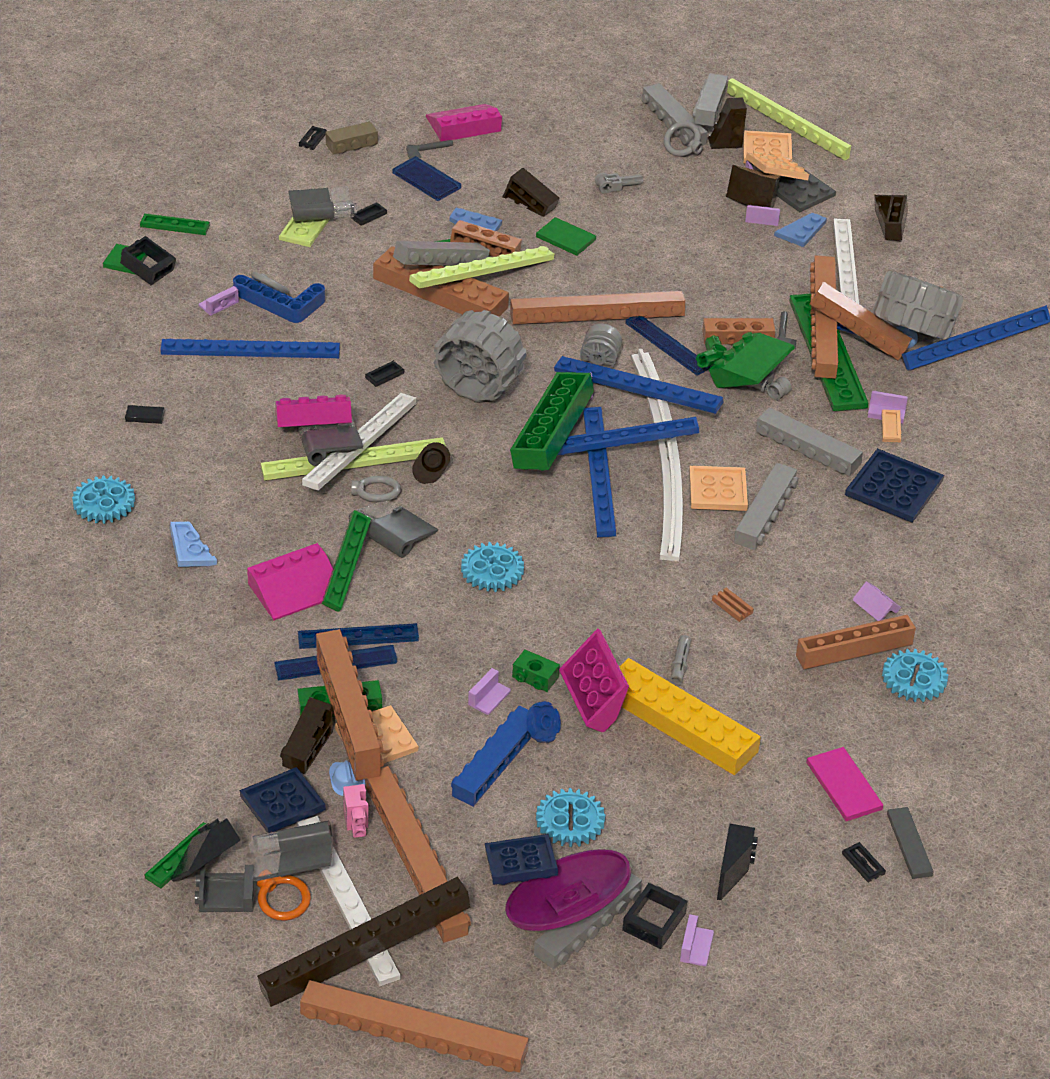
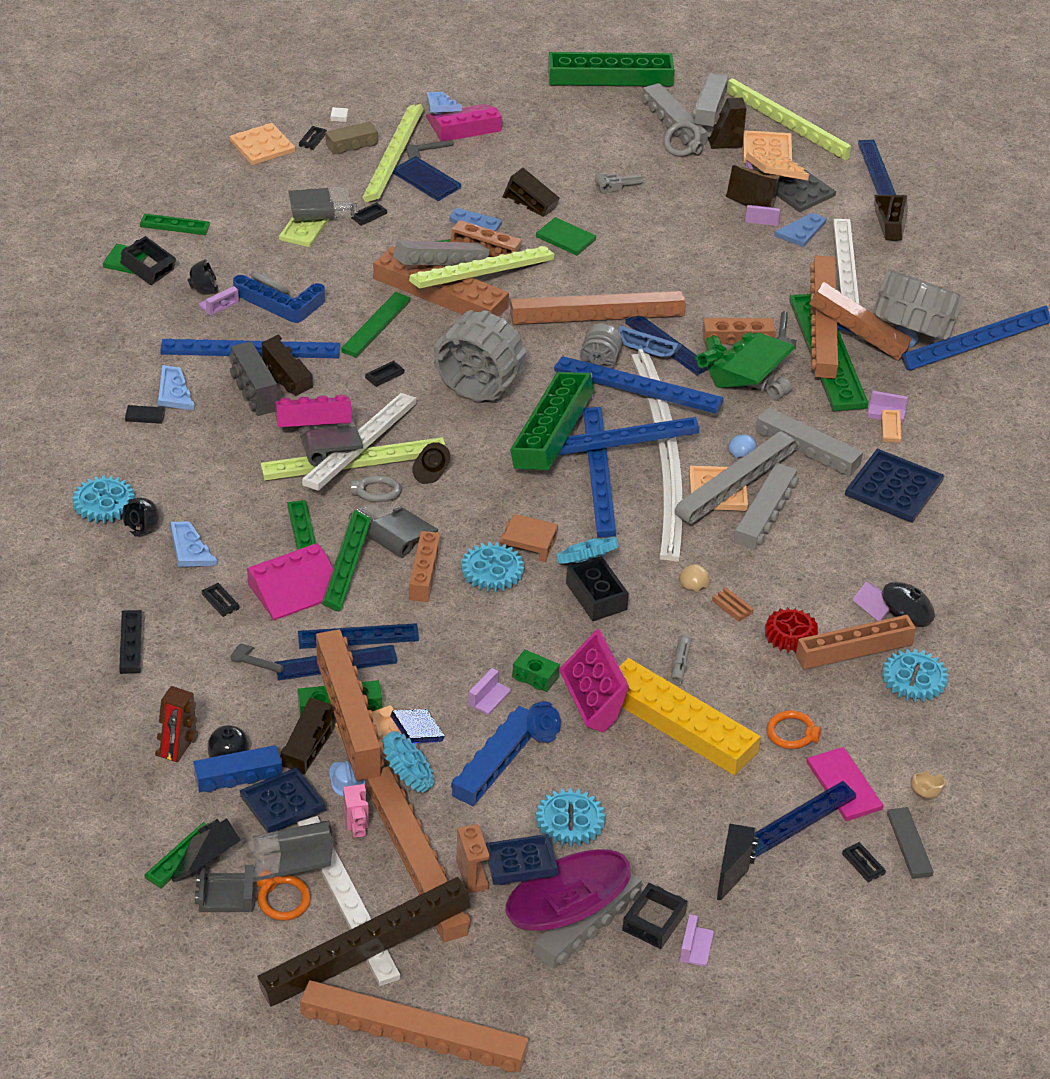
none -> black plate [119,610,142,674]
none -> black cylinder [122,498,159,536]
none -> reddish brown wedge [155,686,198,763]
none -> light blue wing [157,365,195,410]
none -> black cylinder [188,259,219,295]
none -> blue brick [193,745,282,793]
none -> black tile [202,583,240,617]
none -> black cylinder [208,725,250,758]
none -> light nougat plate [229,123,295,165]
none -> dark grey brick [229,341,277,416]
none -> dark grey piece [231,643,284,673]
none -> dark brown wedge [262,334,313,396]
none -> green tile [287,500,316,550]
none -> white tile [331,107,348,122]
none -> green tile [341,292,411,358]
none -> yellowish green plate [362,104,424,202]
none -> medium azure gear [382,731,435,793]
none -> clear blue tile [390,709,445,743]
none -> nougat brick [409,531,440,602]
none -> light blue wing [427,92,462,114]
none -> nougat panel [456,824,489,893]
none -> nougat panel [500,514,558,562]
none -> green brick [548,52,675,86]
none -> medium azure gear [556,537,619,564]
none -> black brick [566,556,629,621]
none -> medium blue brick [618,325,682,357]
none -> light grey beam [674,431,797,524]
none -> tan hair [679,564,710,592]
none -> light blue hair [728,435,757,458]
none -> clear blue tile [752,781,856,857]
none -> red gear [765,607,818,654]
none -> orange piece [767,710,821,749]
none -> clear blue tile [858,140,896,195]
none -> black dish [882,582,935,626]
none -> tan hair [911,770,945,799]

